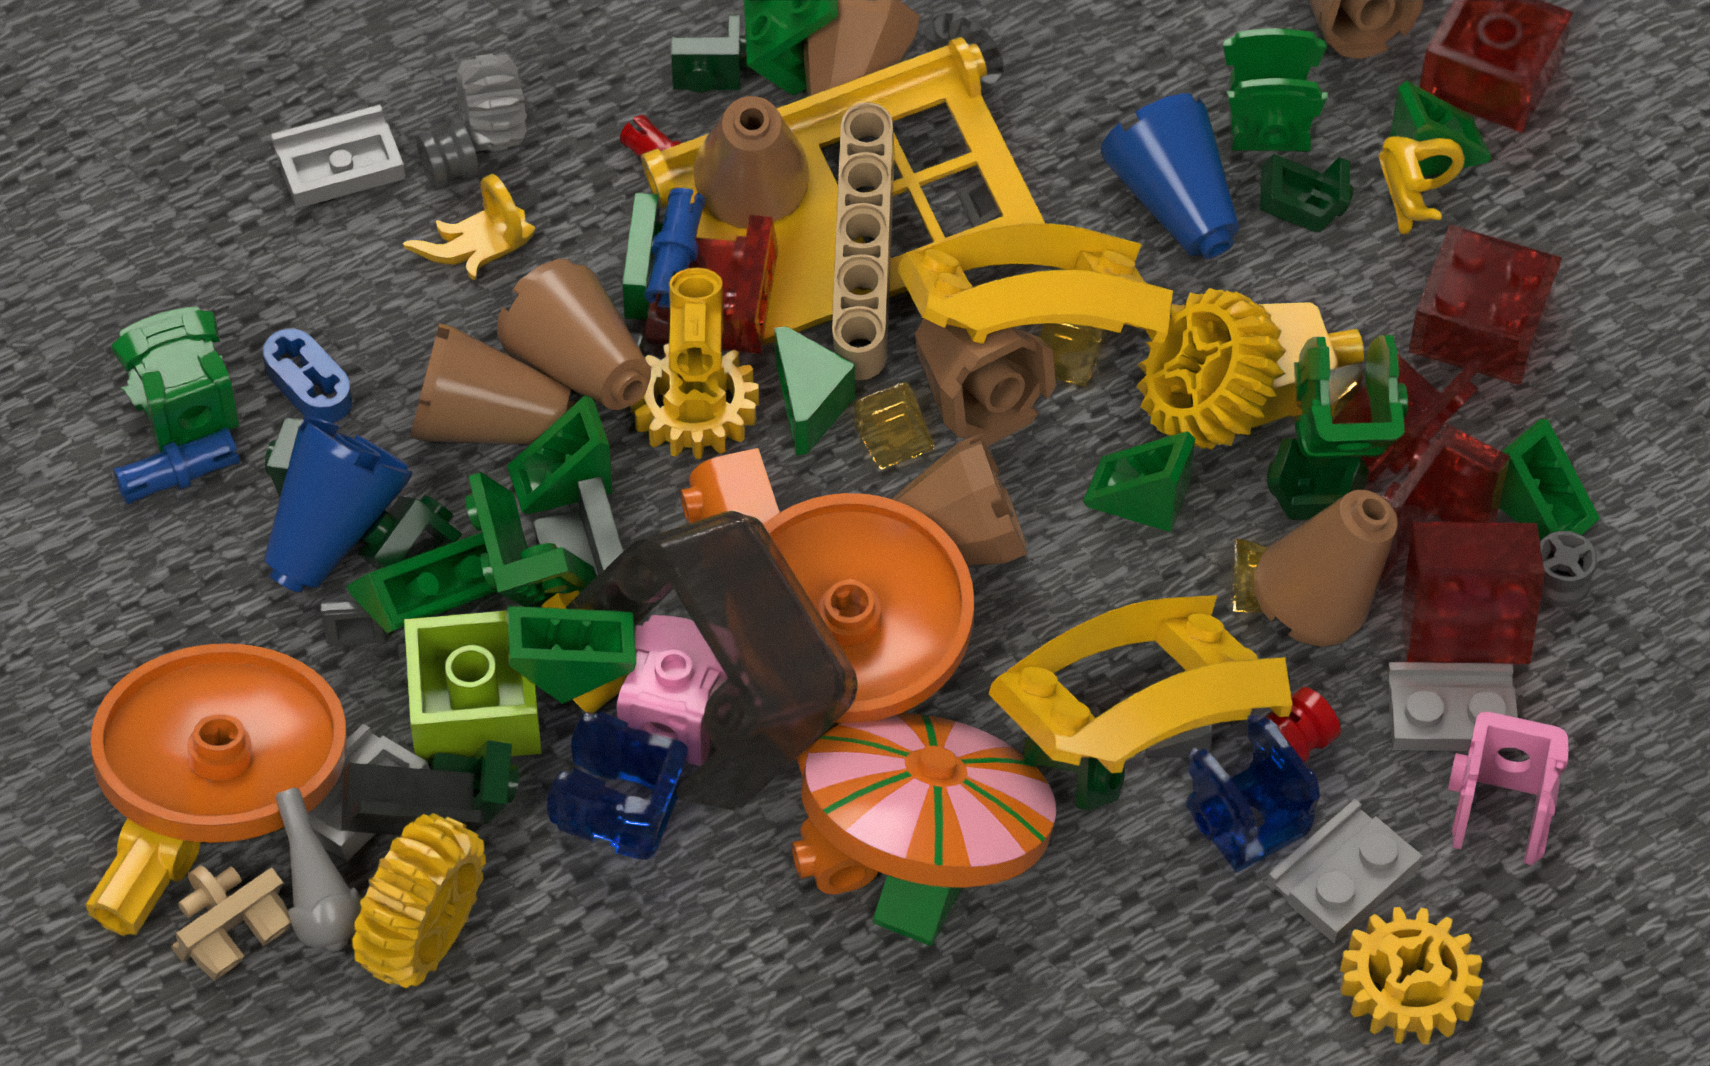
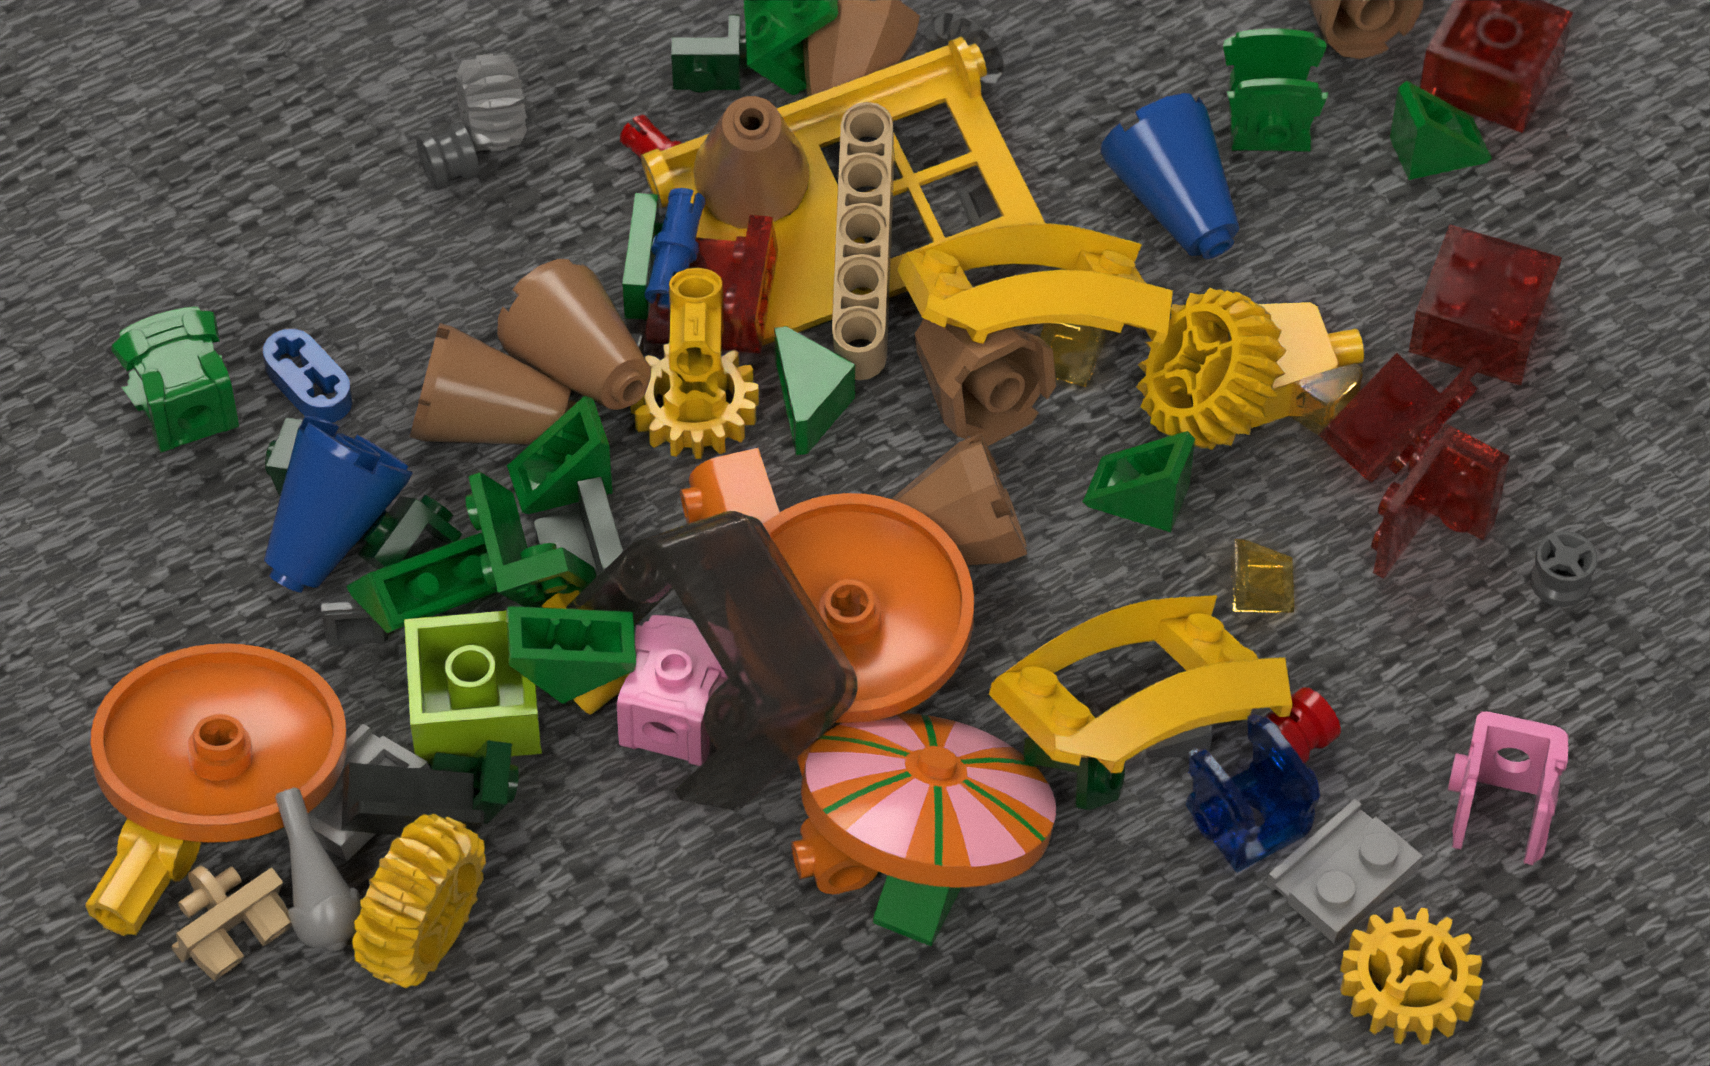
blue pin [113,427,240,505] -> none
light grey plate [271,105,406,209] -> none
yellow piece [403,173,535,280] -> none
clear blue piece [547,711,688,860] -> none
clear yellow slope [855,382,934,470] -> none
medium nougat cone [1253,490,1398,647] -> none
dark green bracket [1260,154,1354,232] -> none
dark green bracket [1267,438,1370,520] -> none
green piece [1294,335,1408,459] -> none
yellow piece [1379,136,1465,234] -> none
light grey plate [1387,662,1518,752] -> none
clear red brick [1401,521,1545,664] -> none
green slope [1490,419,1600,541] -> none

